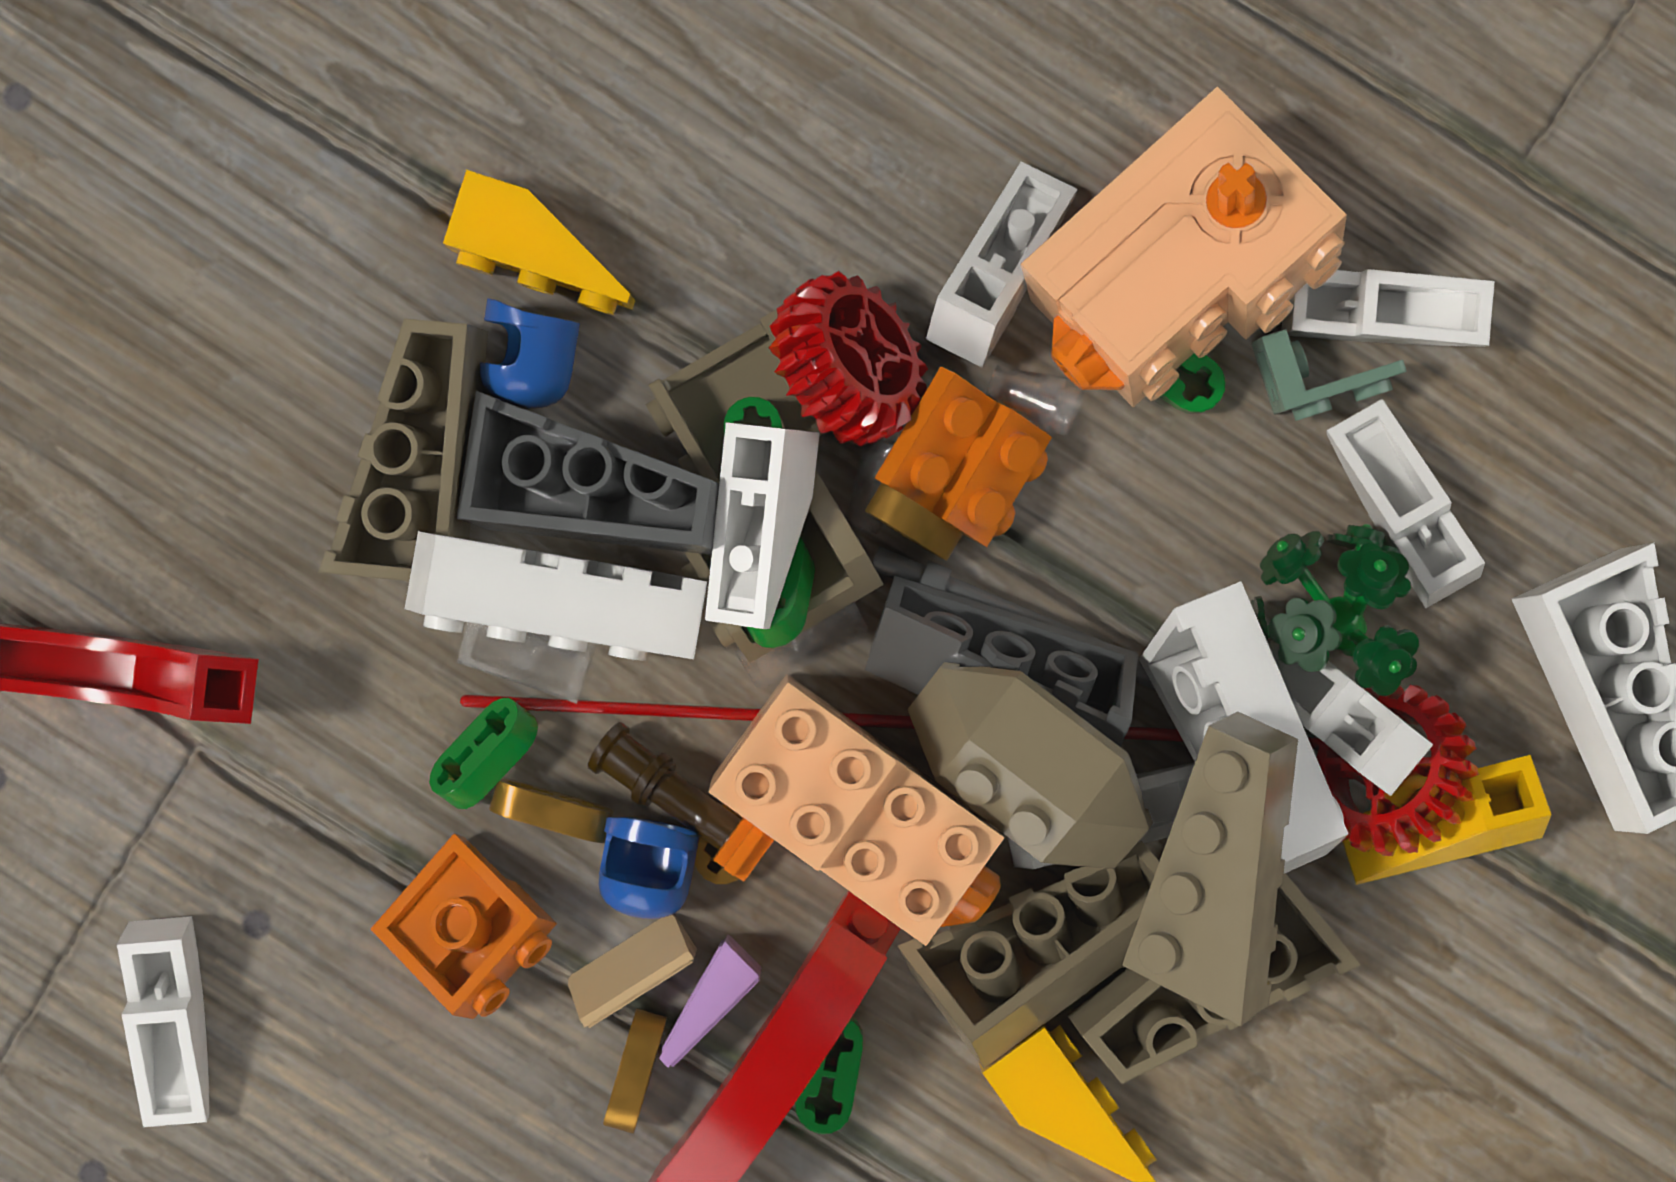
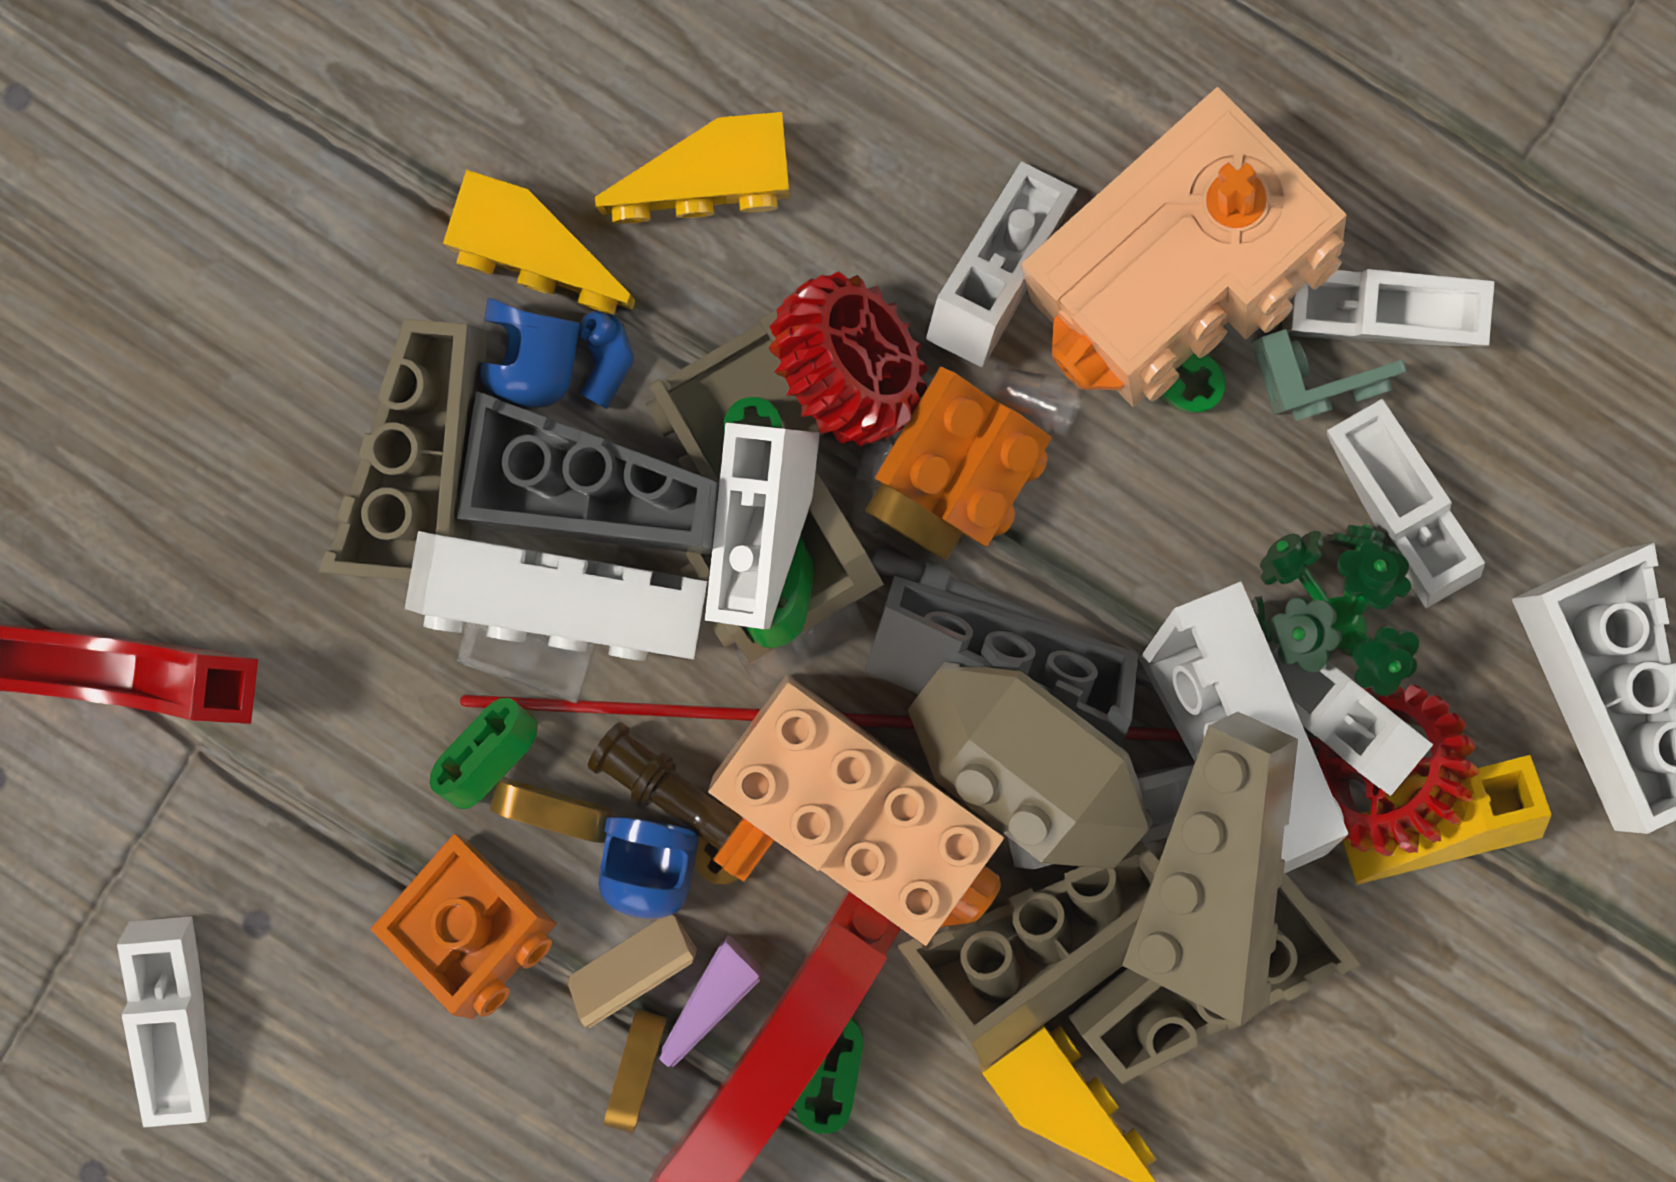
none -> blue arm [579,310,634,409]
none -> yellow slope [595,112,790,224]

